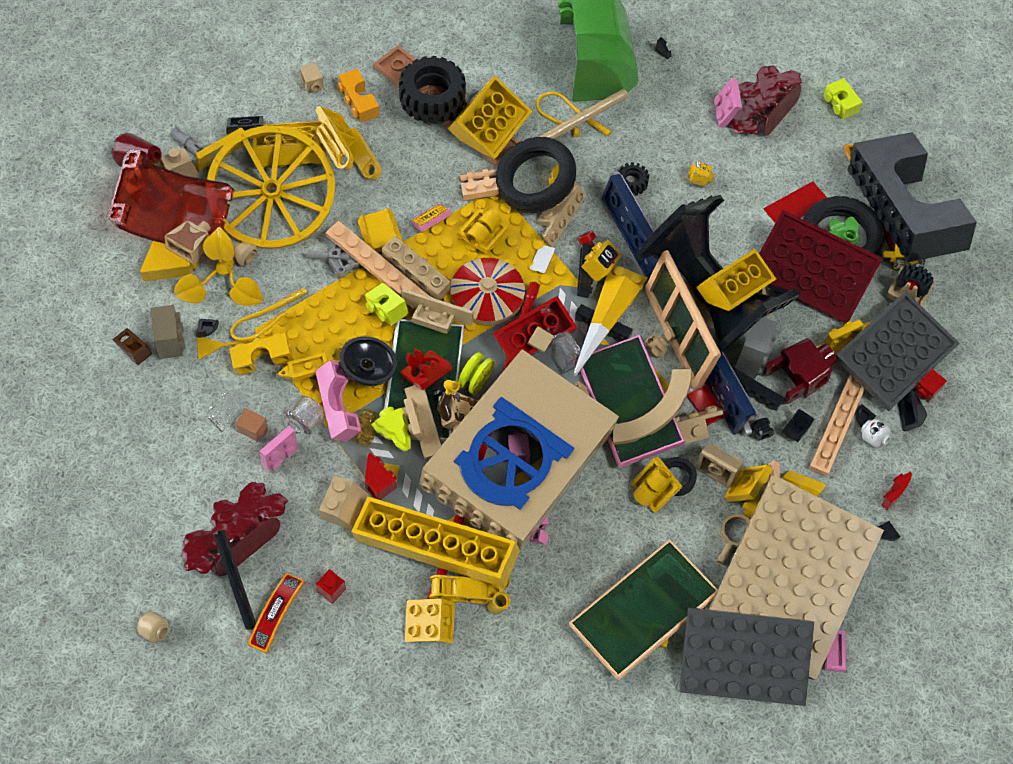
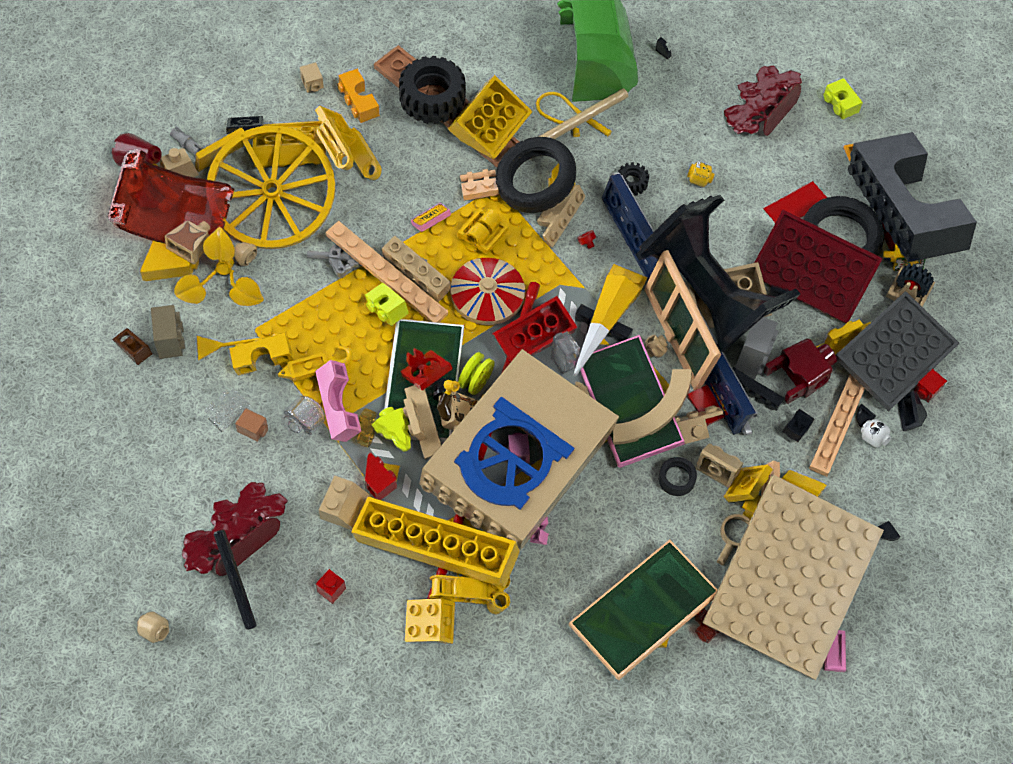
black tile [197,319,219,338] -> none
yellow piece [230,287,307,341] -> none
slope [248,573,305,654] -> none
bright pink plate [259,426,298,472] -> none
black dish [339,336,397,386] -> none
yellow slope [358,207,404,253] -> none
tan bracket [401,289,474,334] -> none
tan tile [527,326,554,353] -> none
white sticker [530,245,555,273] -> none
black piece [577,243,594,298] -> none
yellow brick [581,239,622,282] -> none
yellow plate [631,457,683,513] -> none
dark grey plate [679,607,814,706] -> none
yellow slope [696,249,776,311] -> none
bright pink plate [714,78,742,127] -> none
black wheel [751,418,775,441] -> none
bright green plate [829,216,859,245] -> none
red slope [881,471,912,511] -> none

